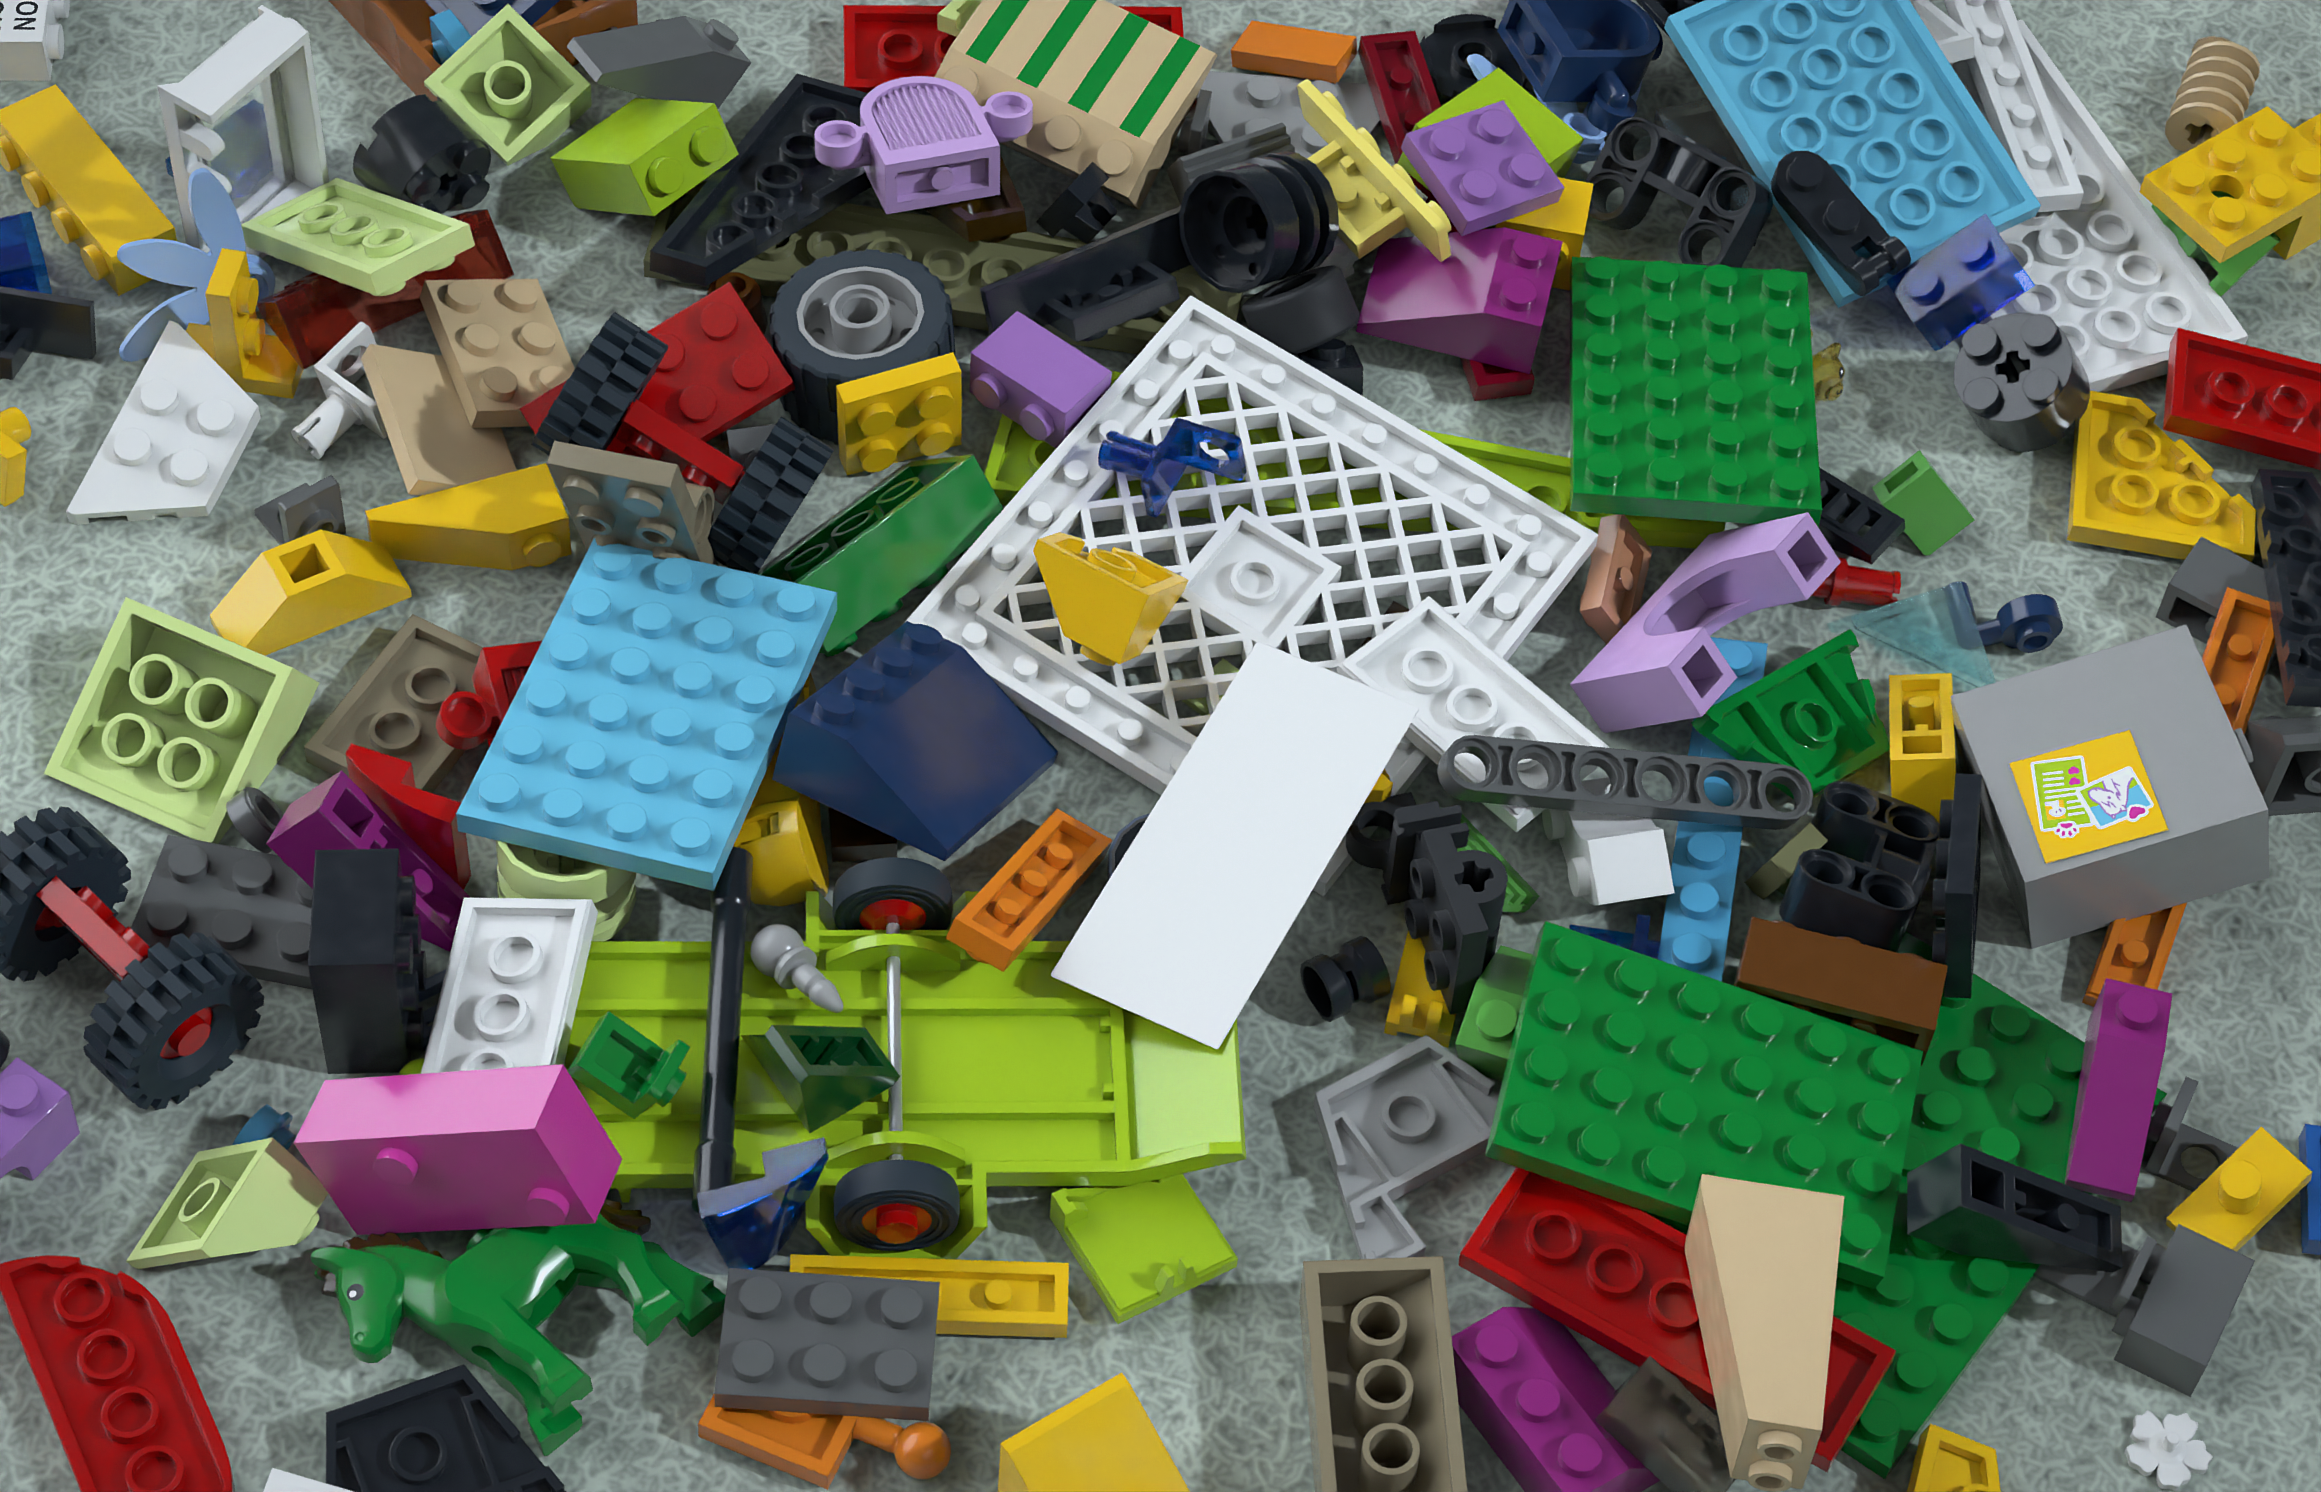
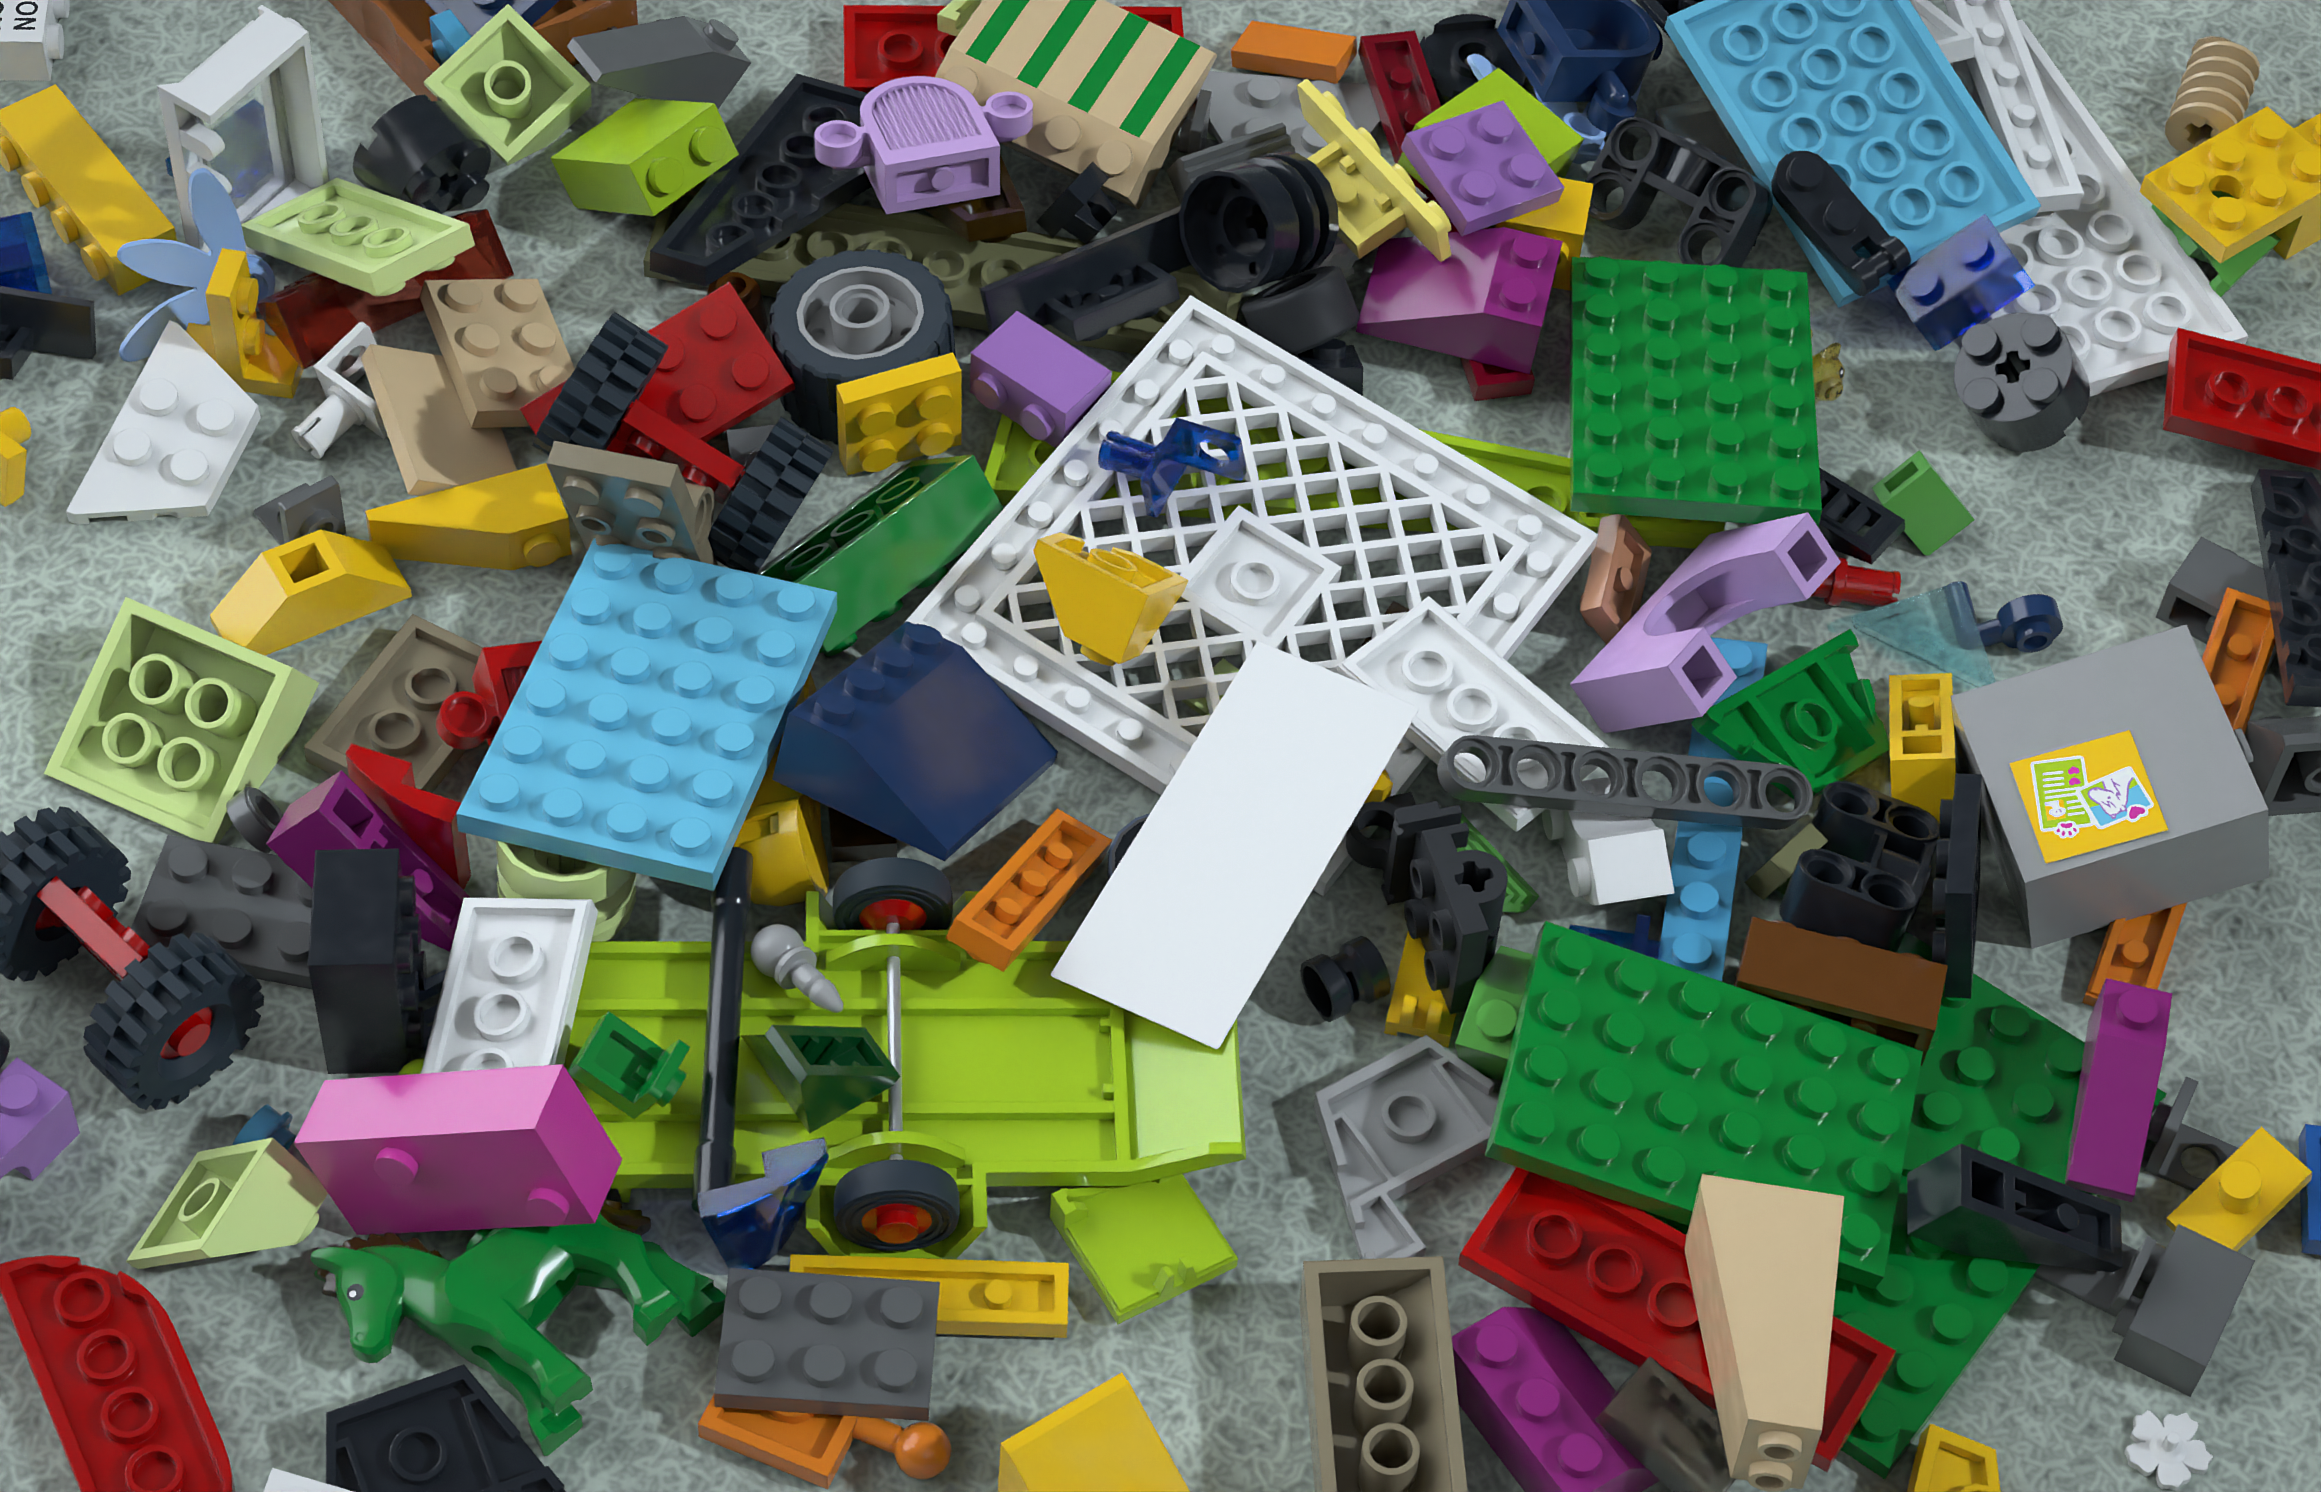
yellow plate [2067,391,2256,563] -> none

